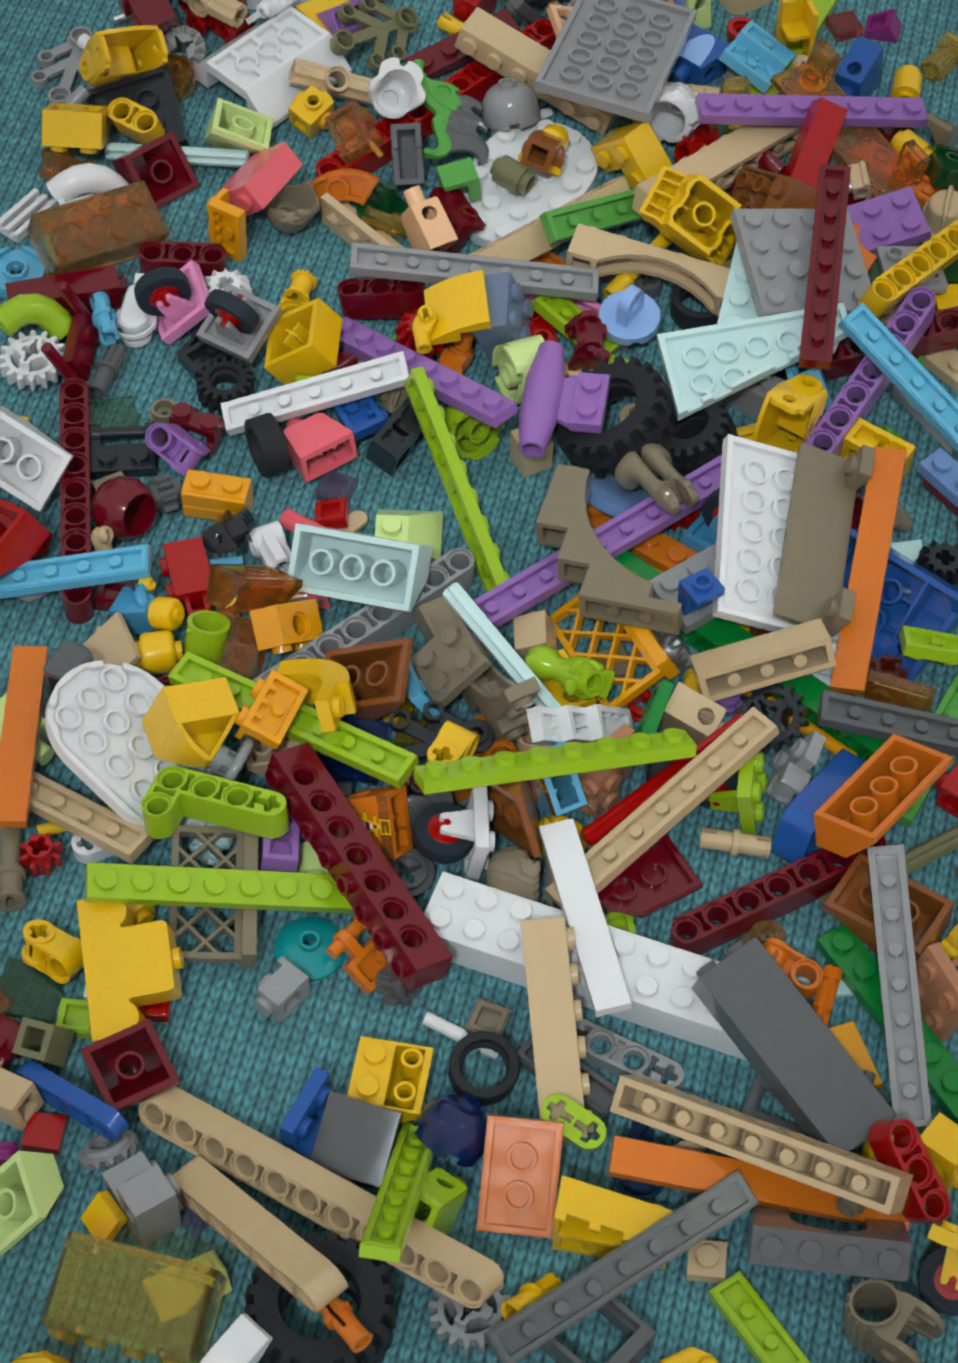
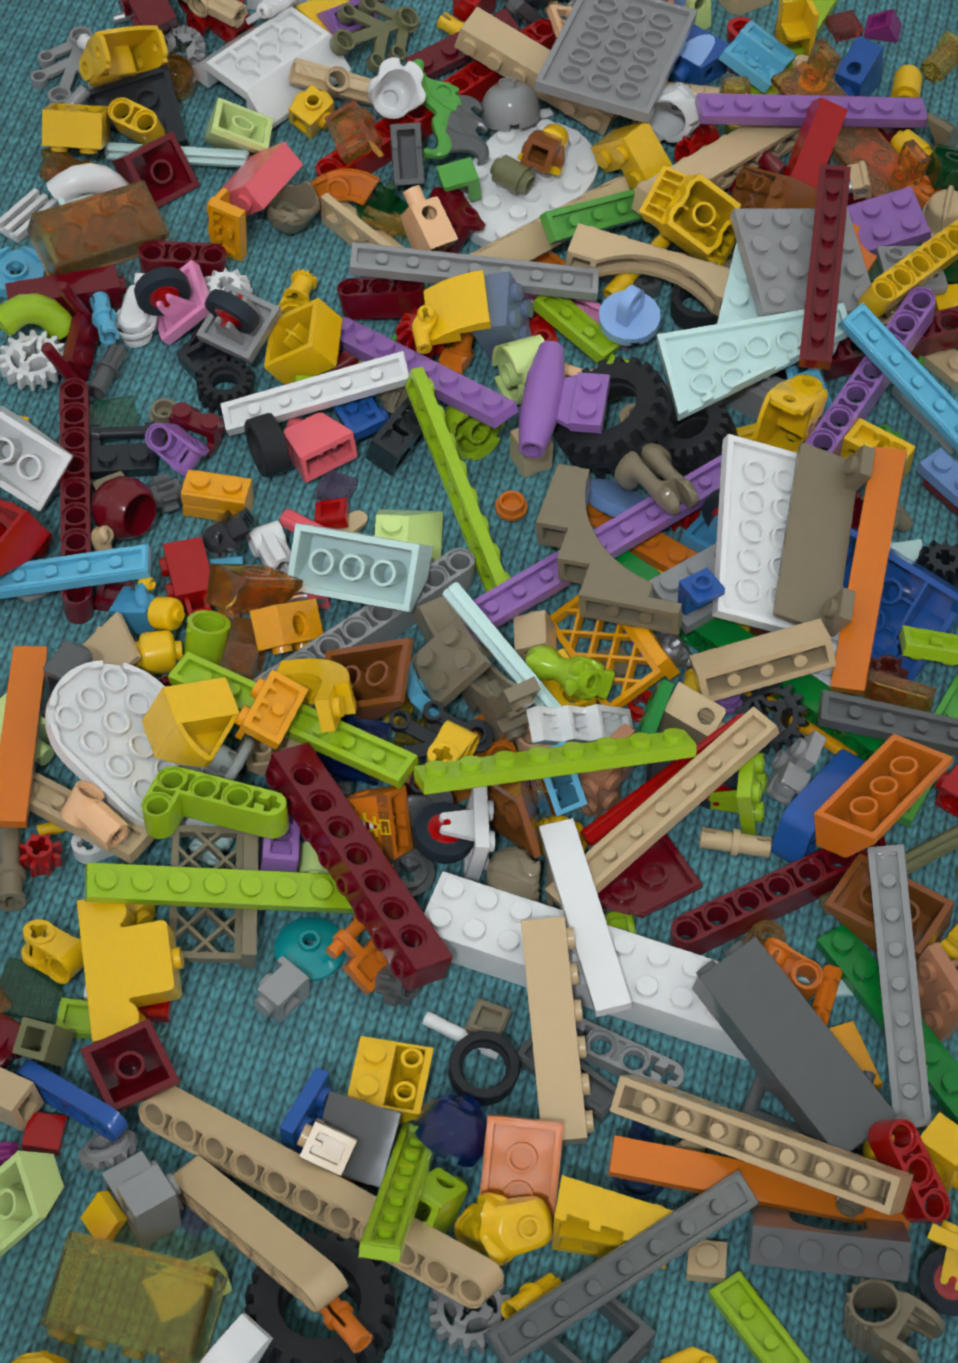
lime beam [541,1094,607,1152] -> none
dark red piece [564,310,610,371] -> none
none -> light nougat piece [61,781,130,850]
none -> tan bracket [297,1118,358,1176]
none -> yellow head [454,1192,553,1267]
none -> orange plate [495,490,528,521]

